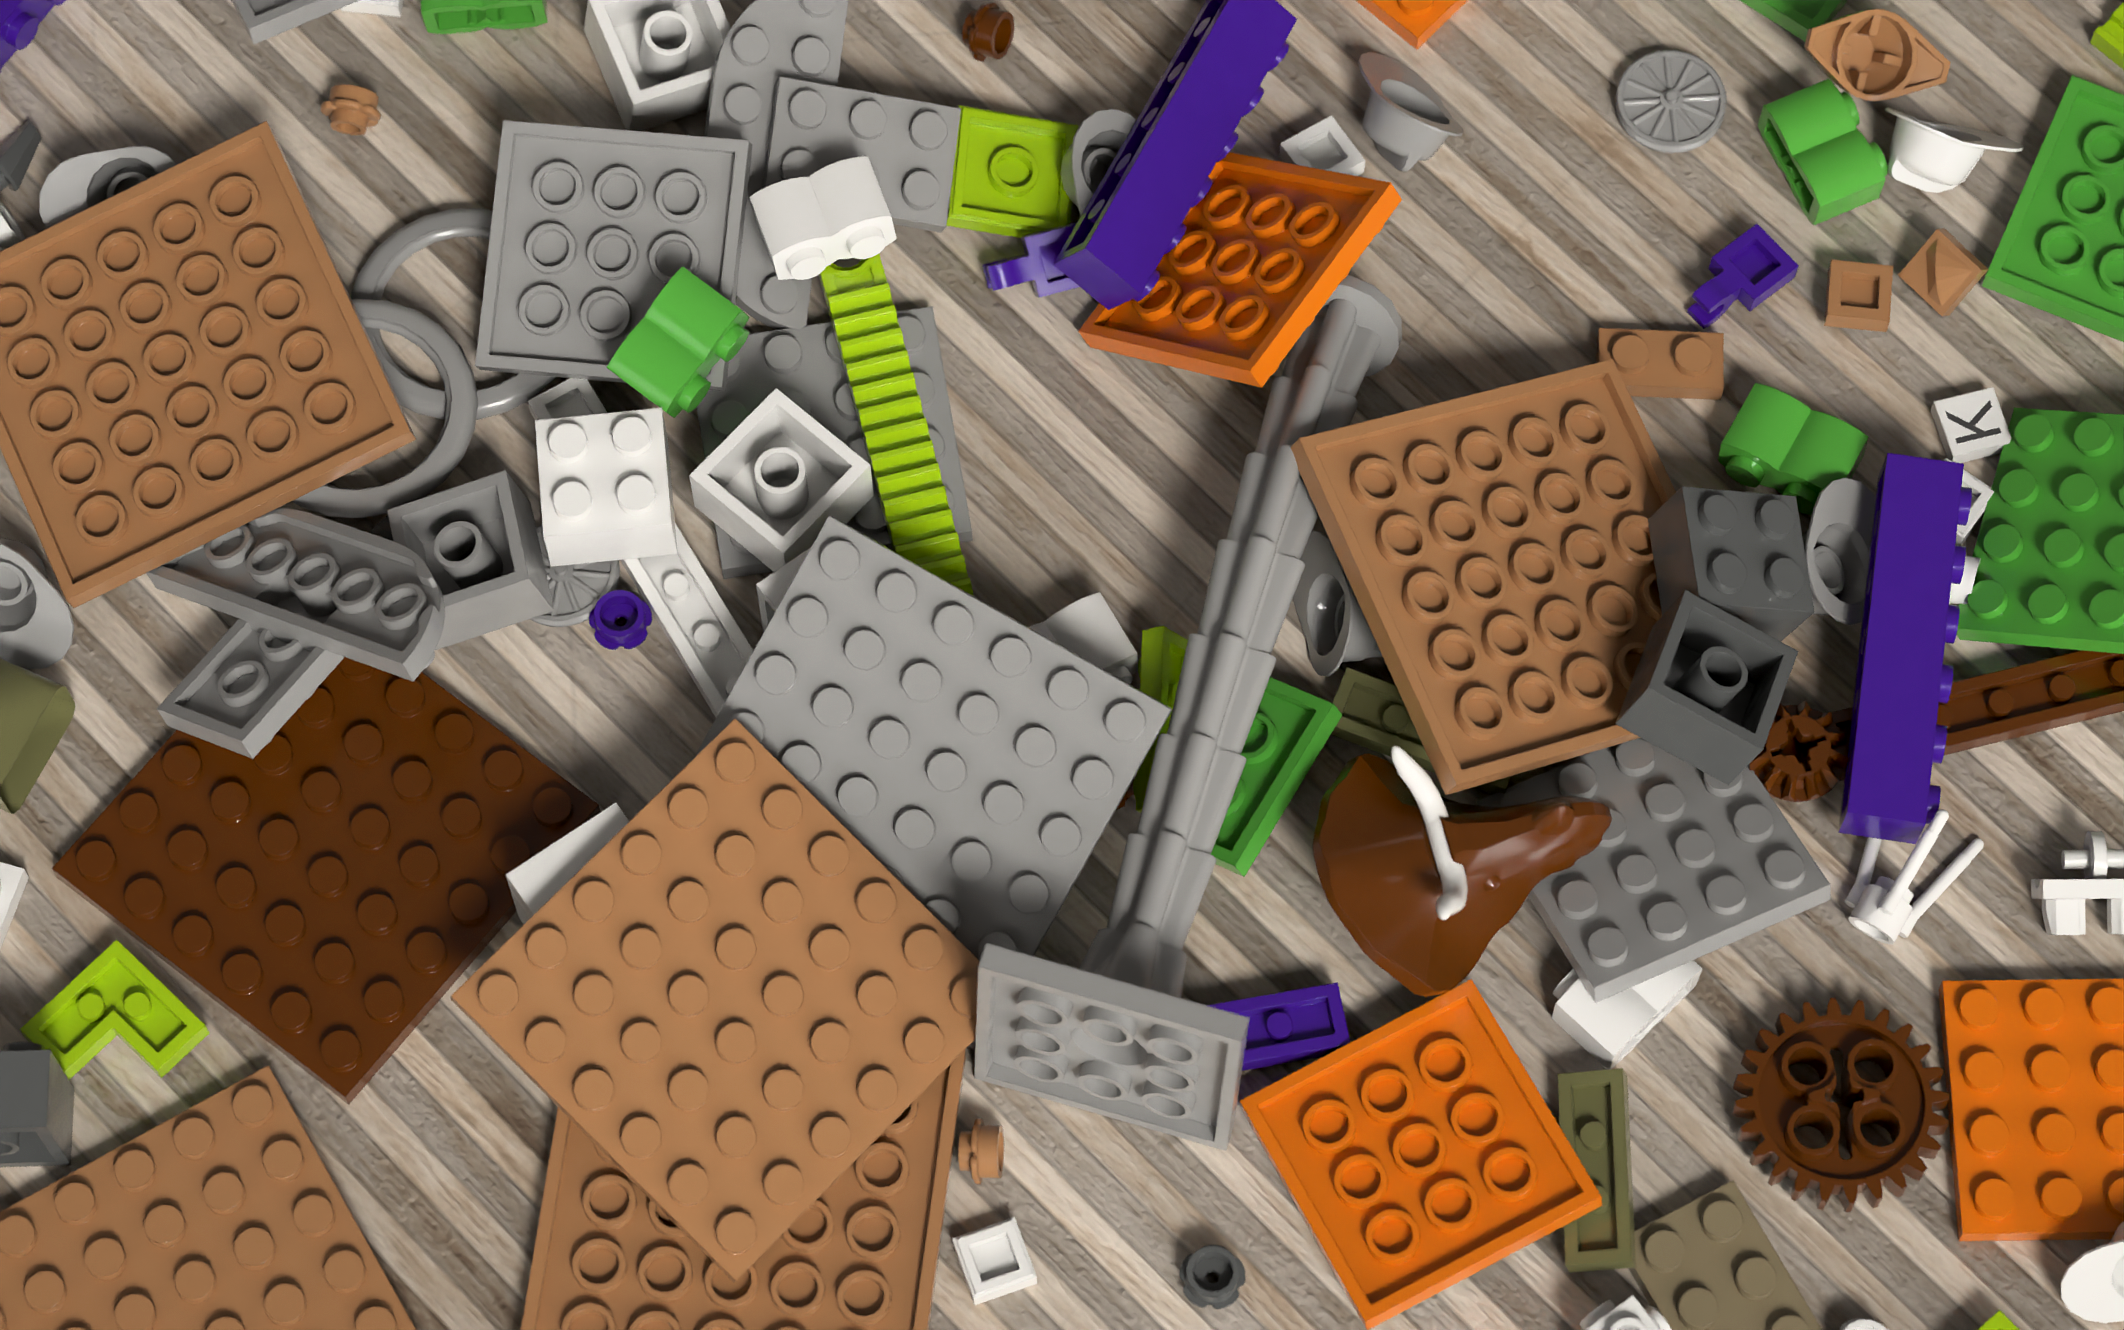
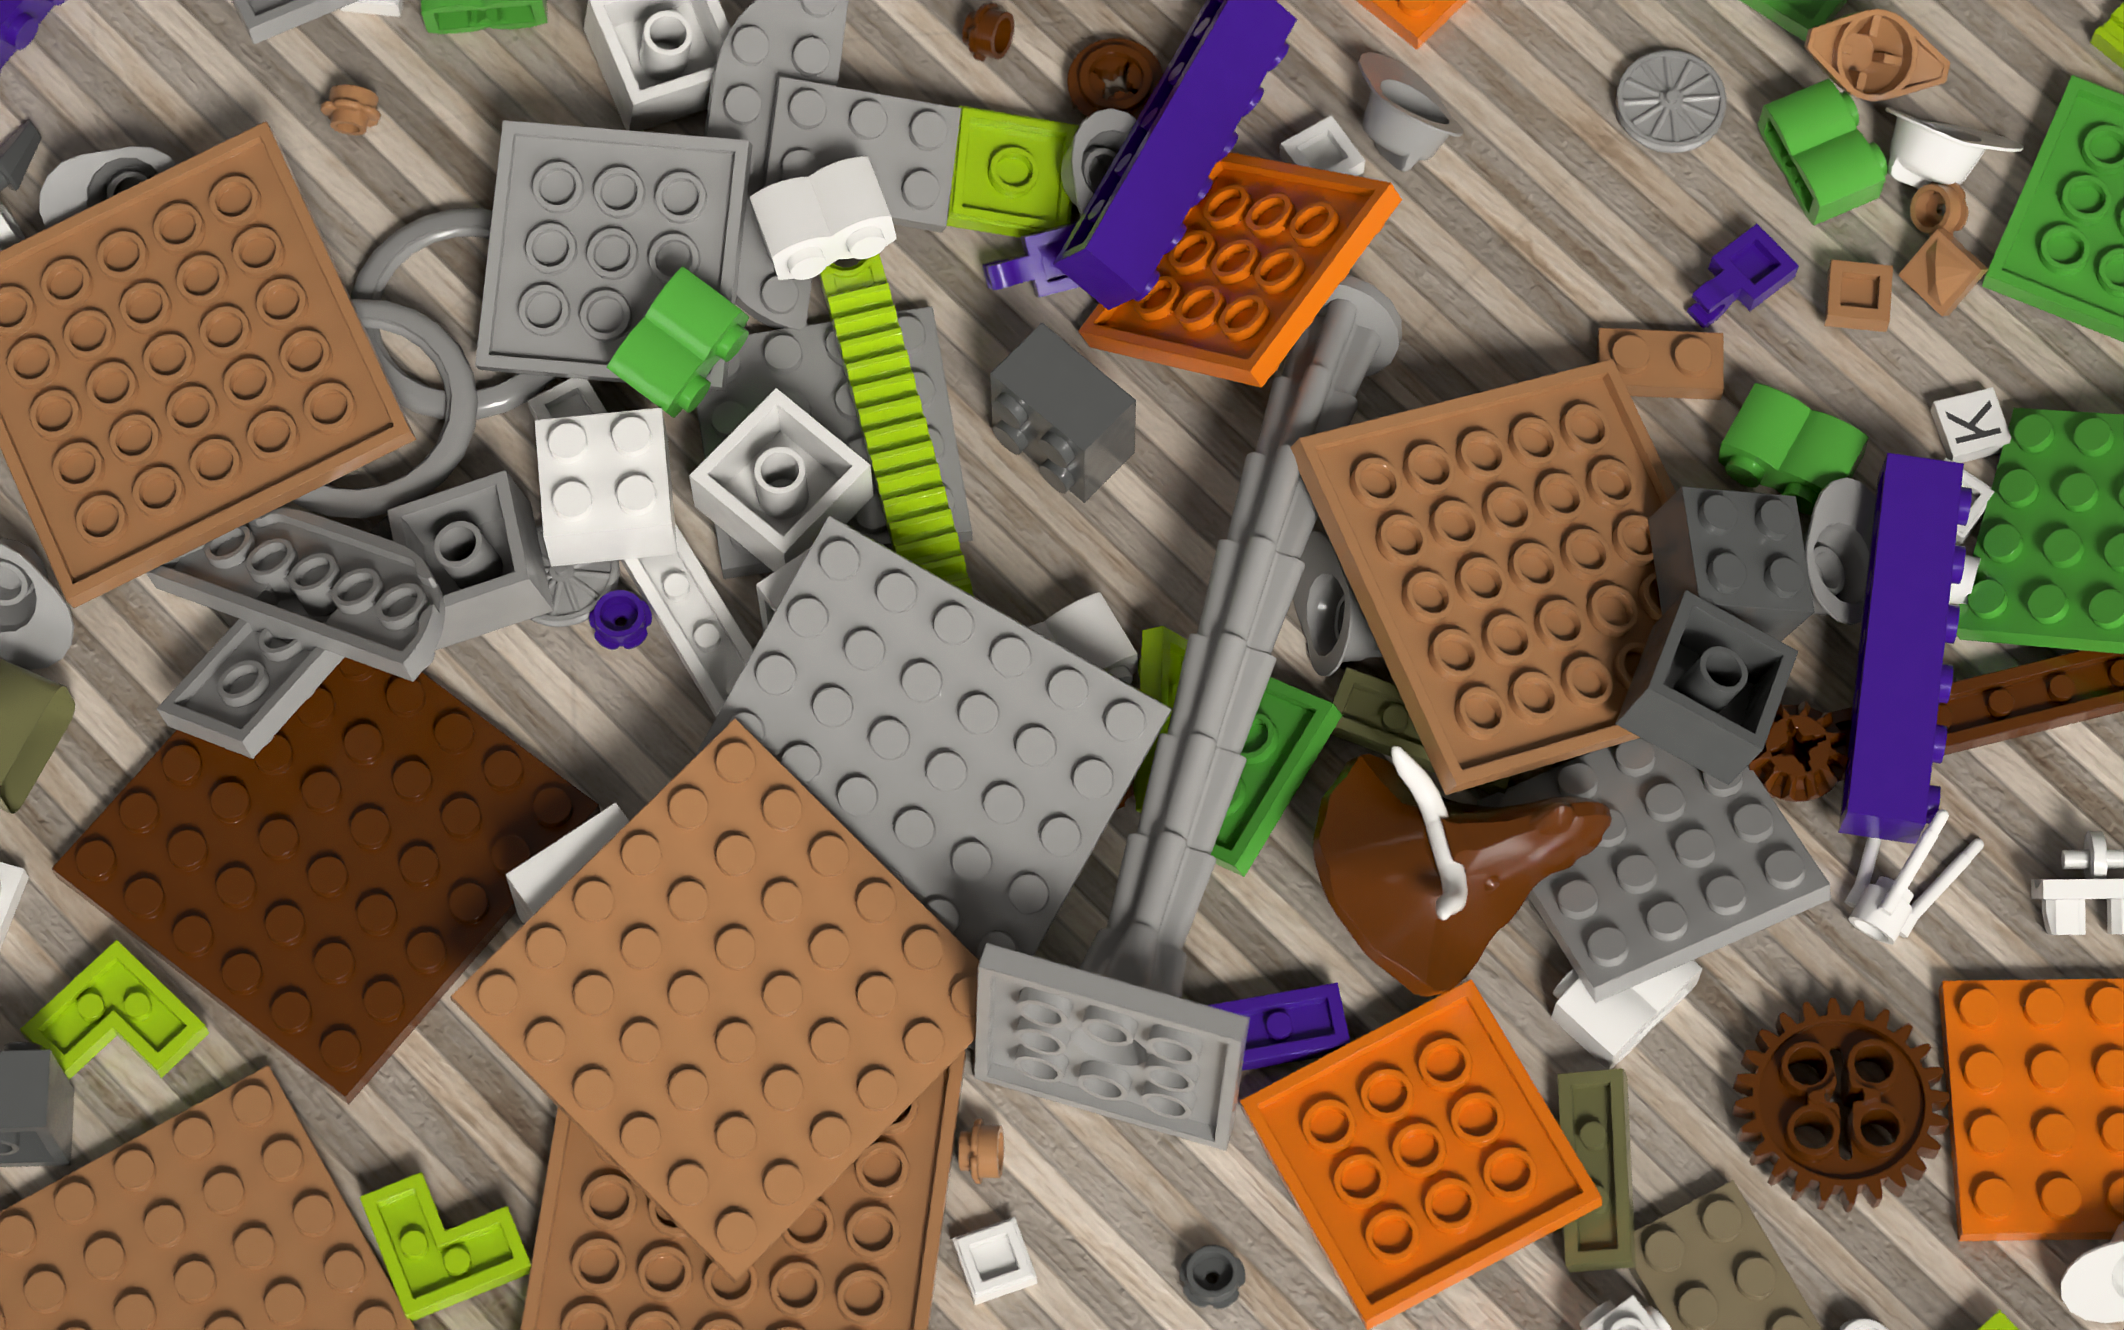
none -> lime plate [360,1172,531,1322]
none -> dark grey brick [990,323,1136,503]
none -> reddish brown gear [1067,38,1164,120]
none -> medium nougat plate [1910,182,1969,237]

